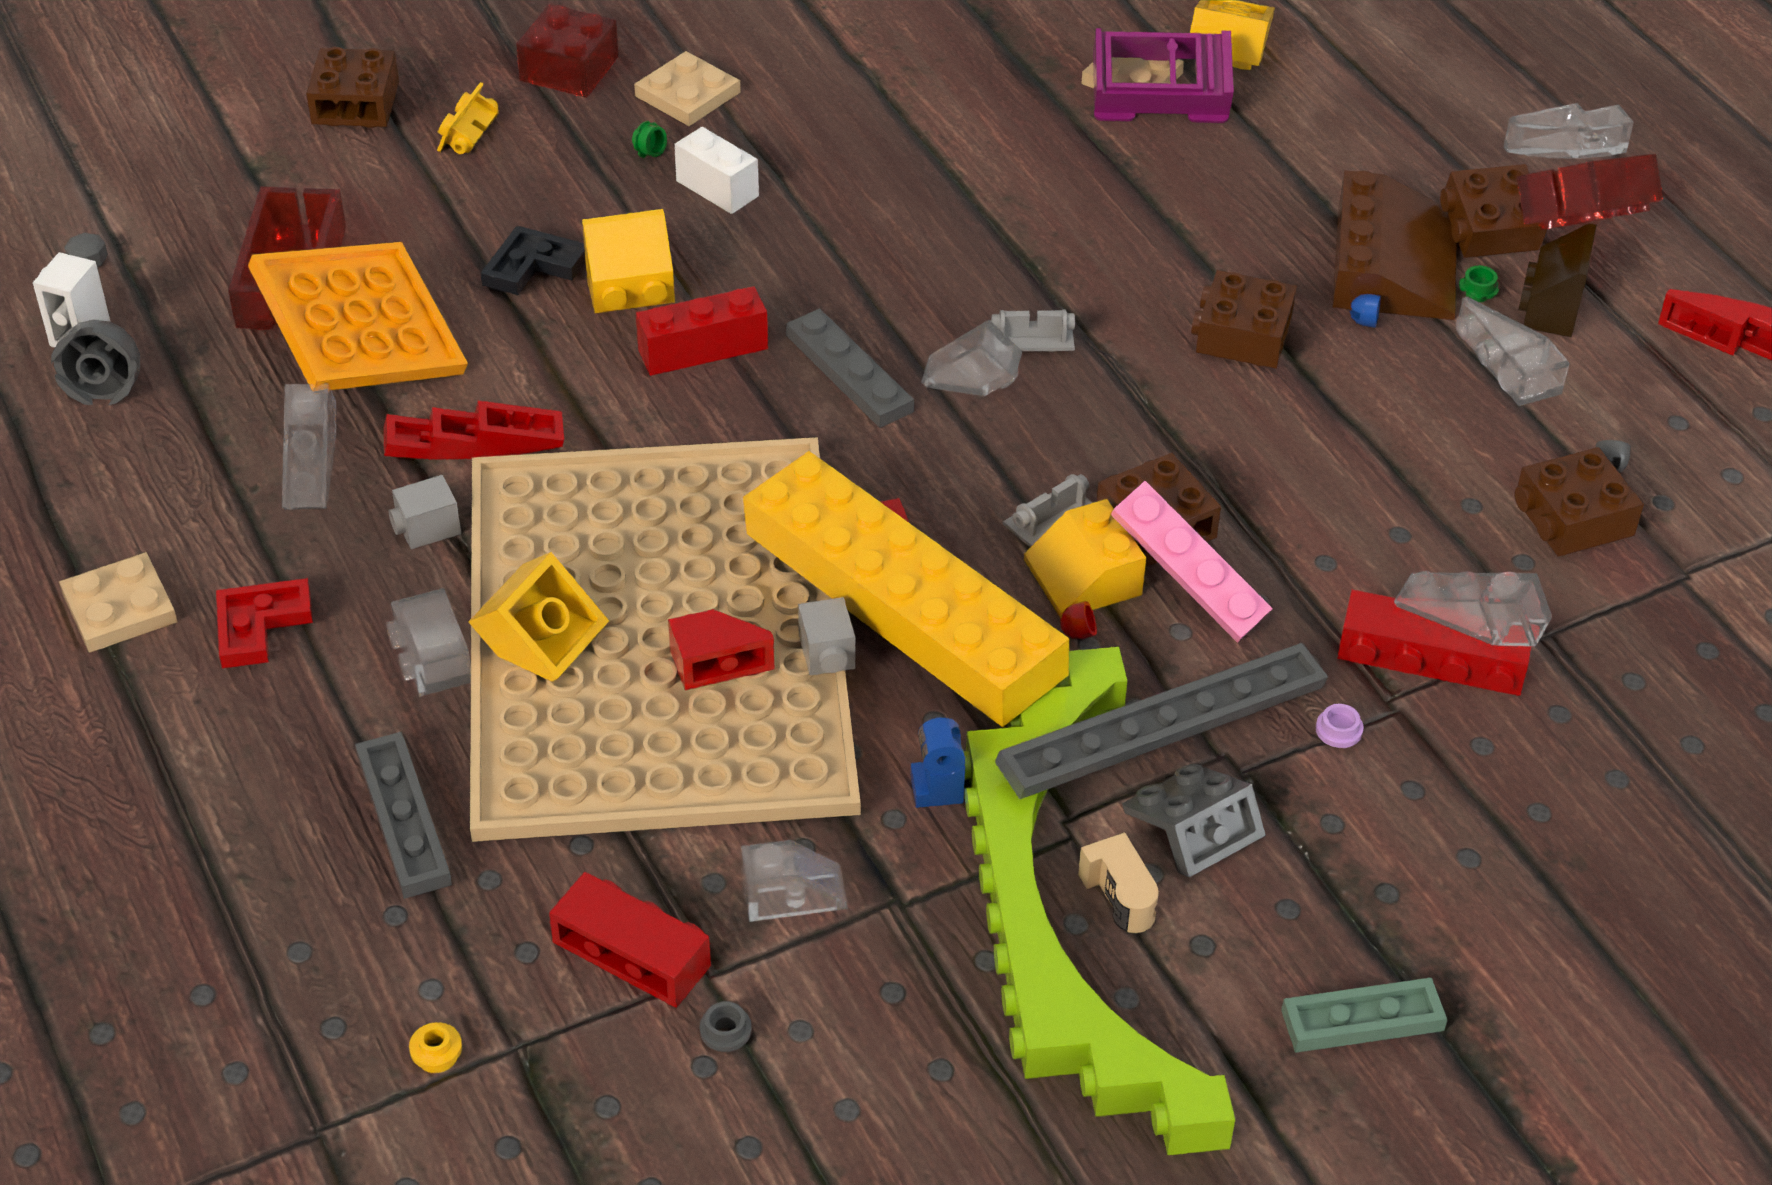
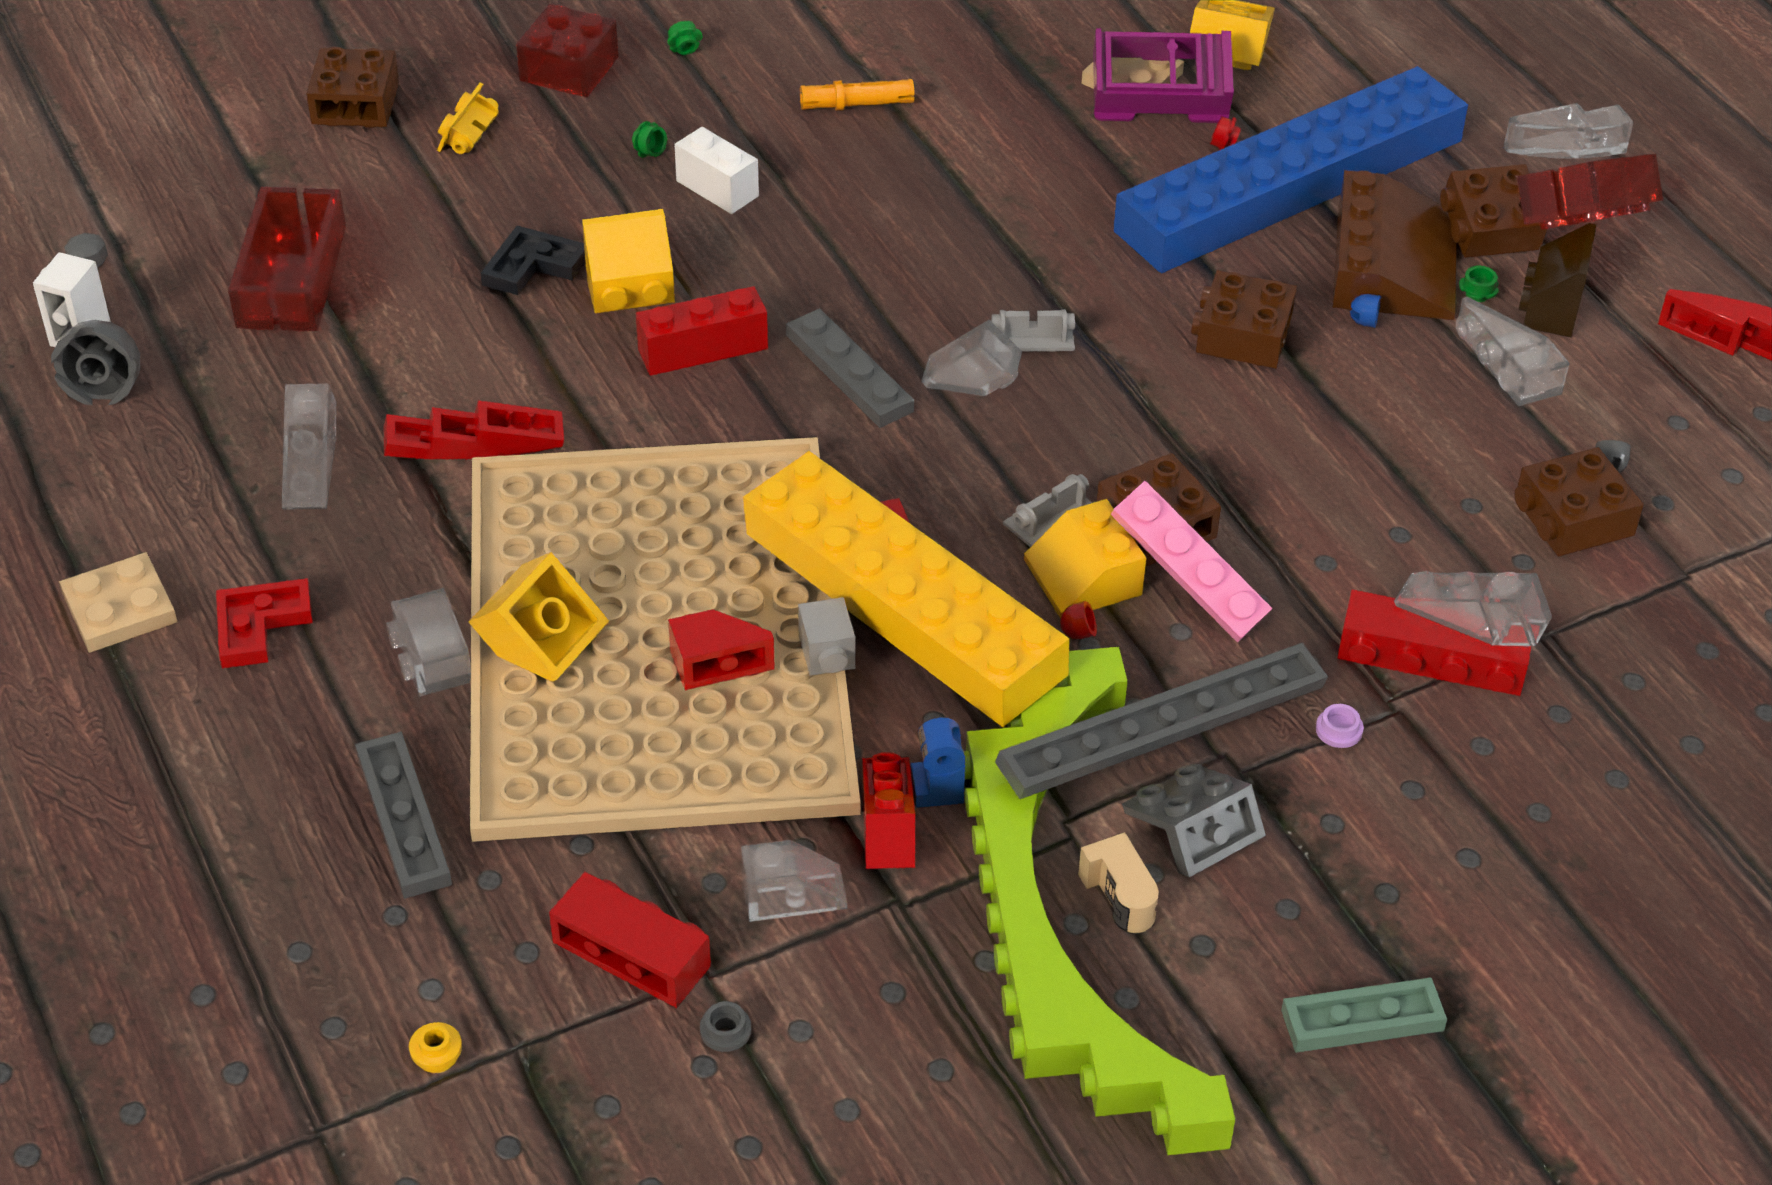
light orange plate [248,242,468,392] -> none
light grey brick [389,475,461,549] -> none
tan plate [634,51,740,126] -> none
none -> green plate [667,21,703,55]
none -> light orange pin [800,79,914,111]
none -> red slope [862,752,915,869]
none -> blue brick [1113,66,1468,274]
none -> red plate [1210,116,1241,150]

